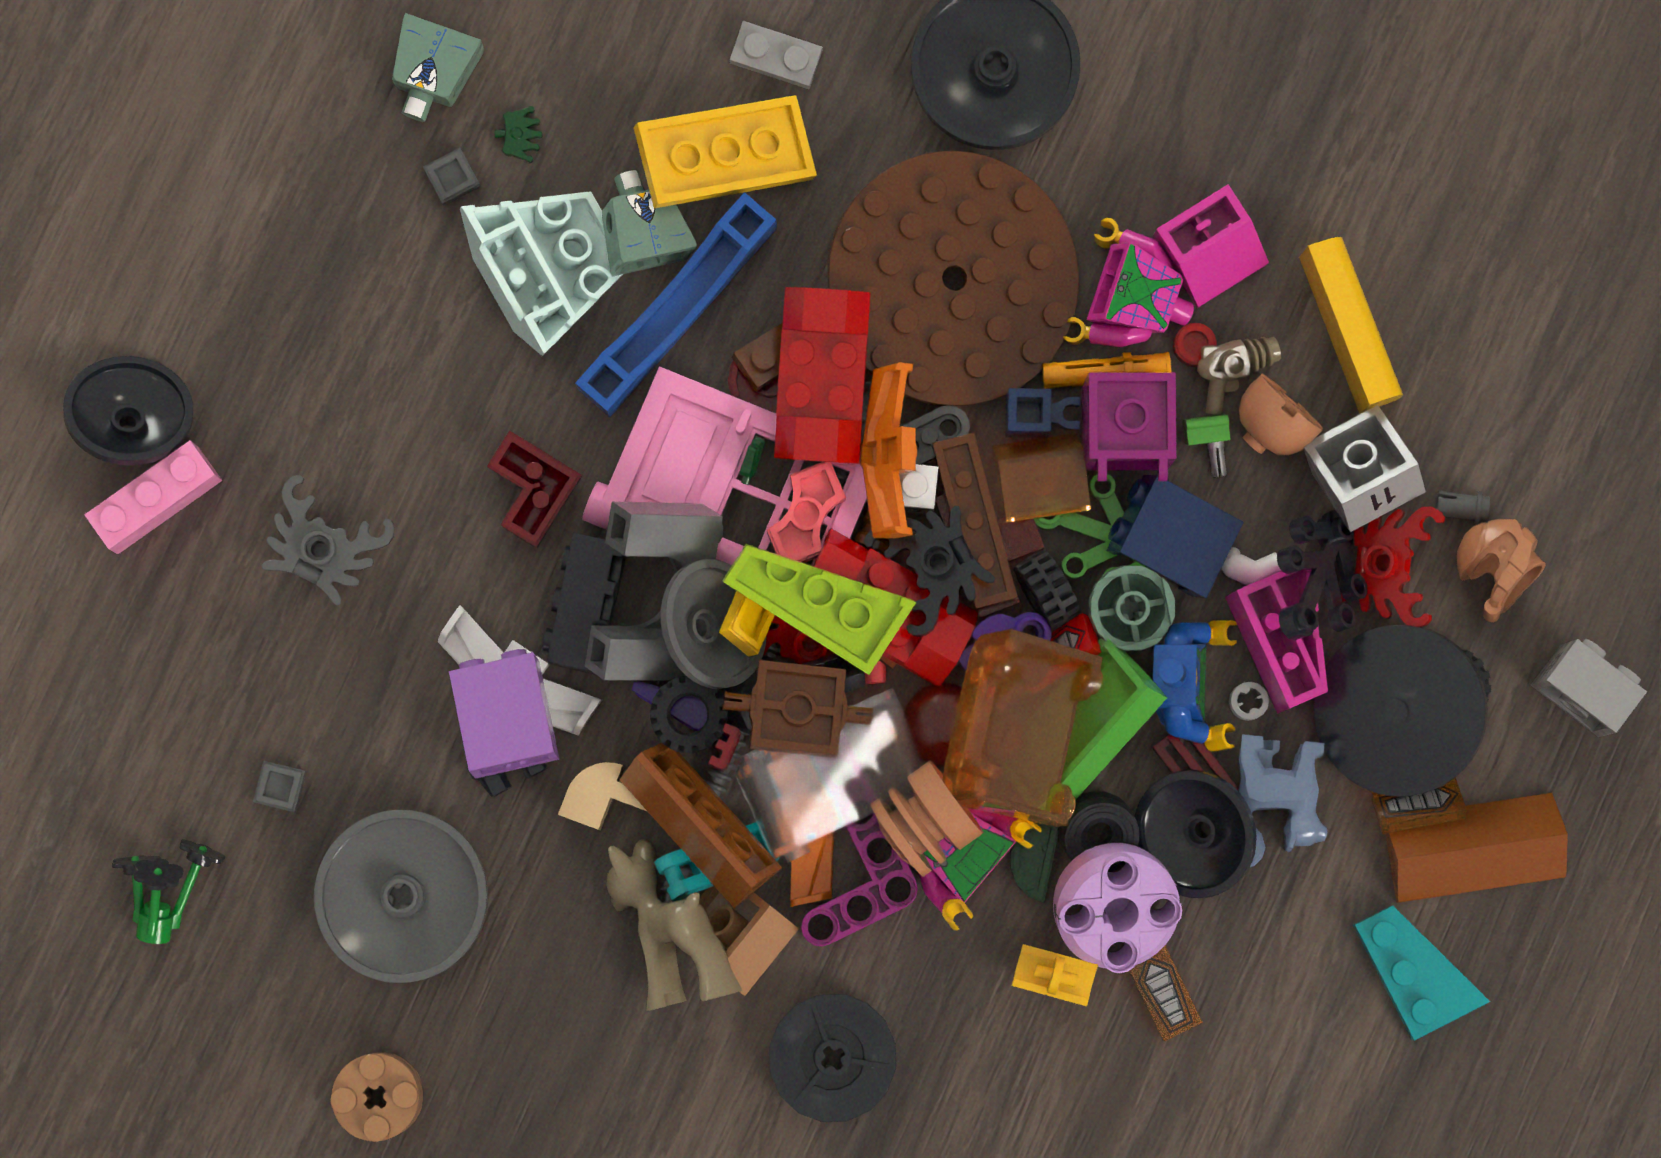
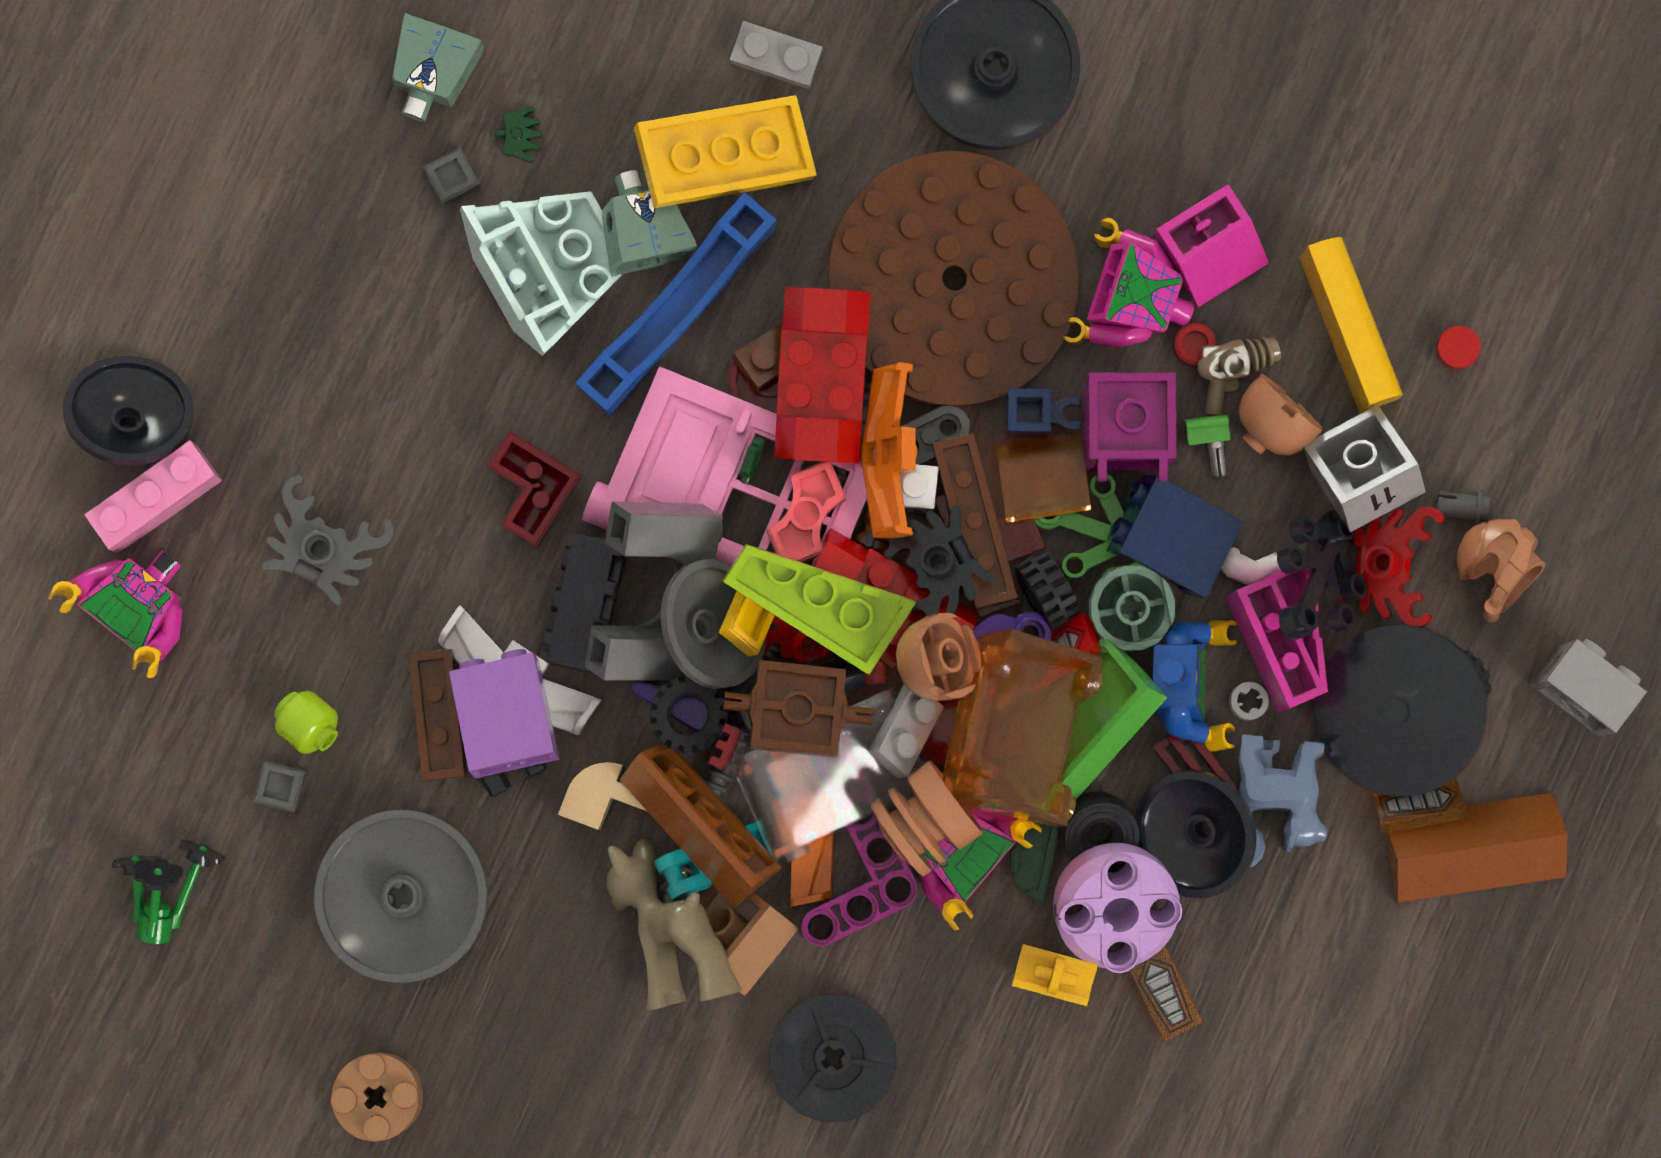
light orange pin [1042,352,1171,389] -> none
teal wing [1353,906,1490,1041] -> none
none -> torso [48,550,183,678]
none -> lime head [274,691,338,754]
none -> reddish brown plate [408,649,466,782]
none -> light grey plate [868,684,944,778]
none -> nougat cylinder [896,613,981,701]
none -> red tile [1436,326,1481,370]

